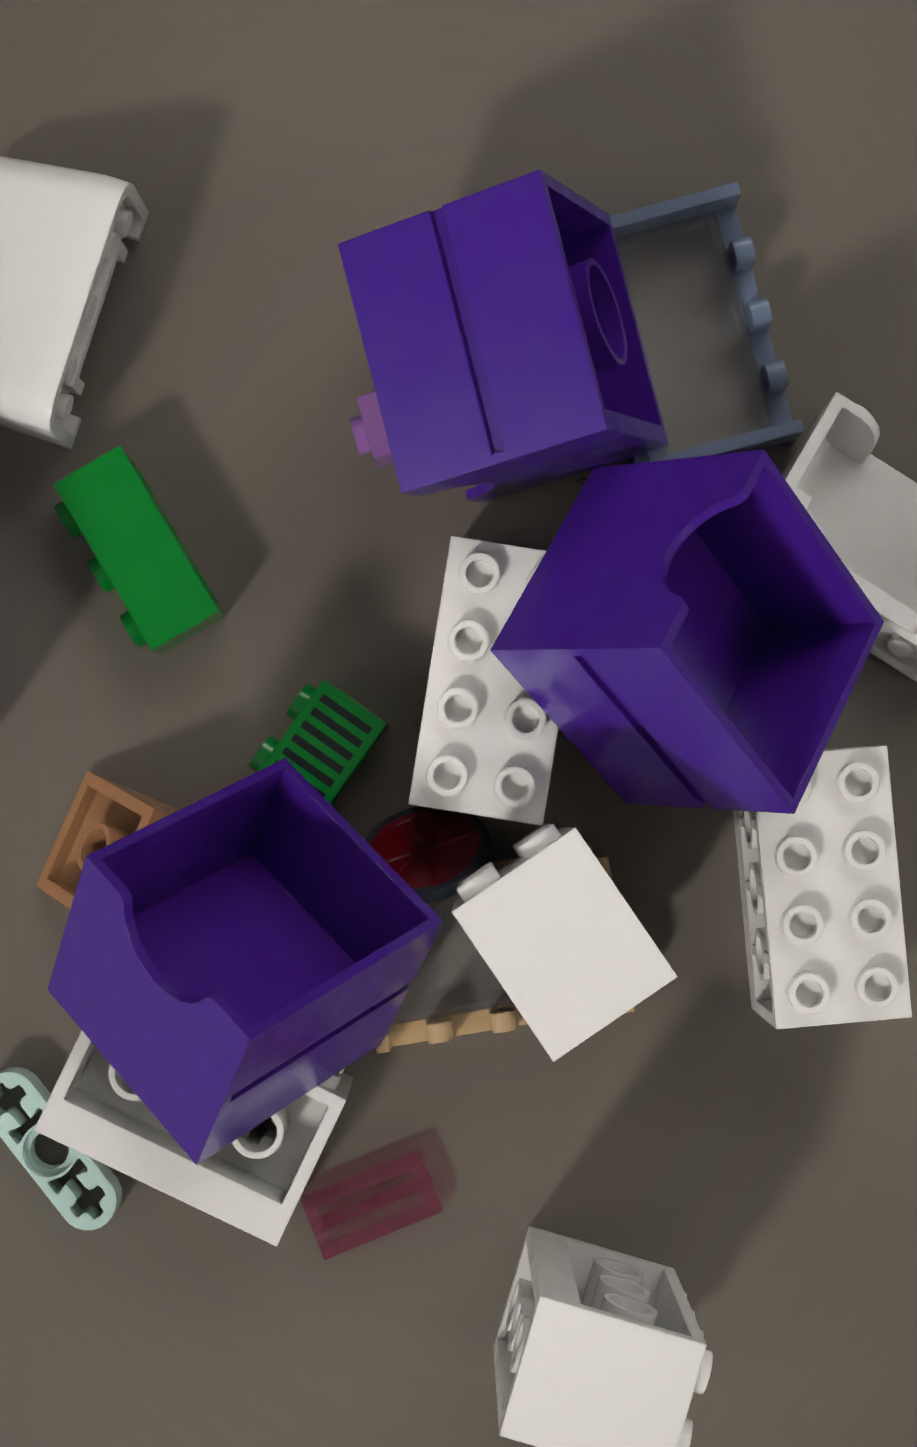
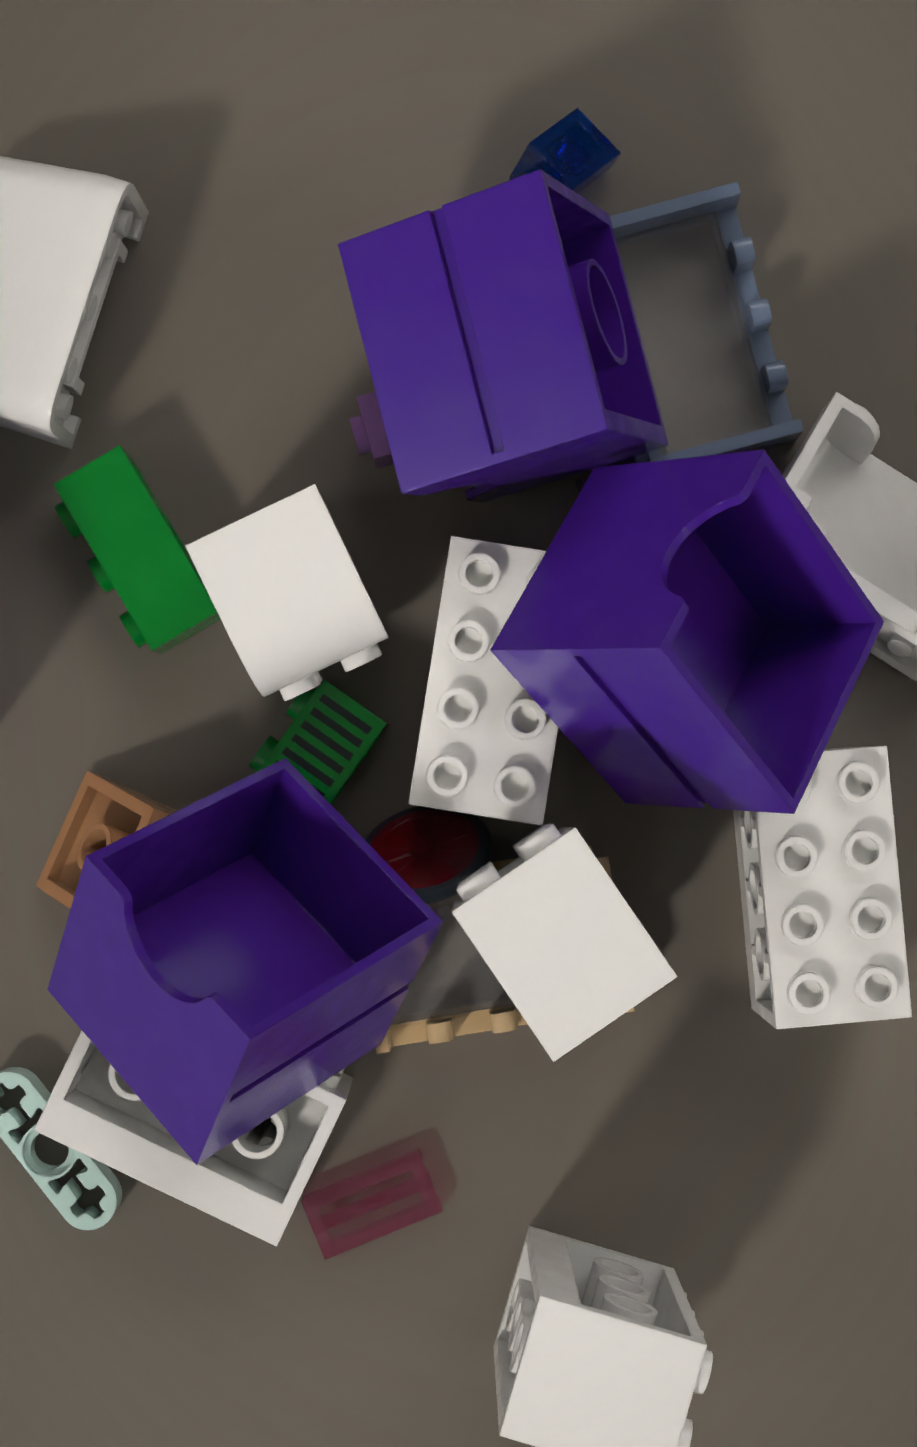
none -> white brick [185,484,389,701]
none -> clear blue bracket [509,107,621,193]

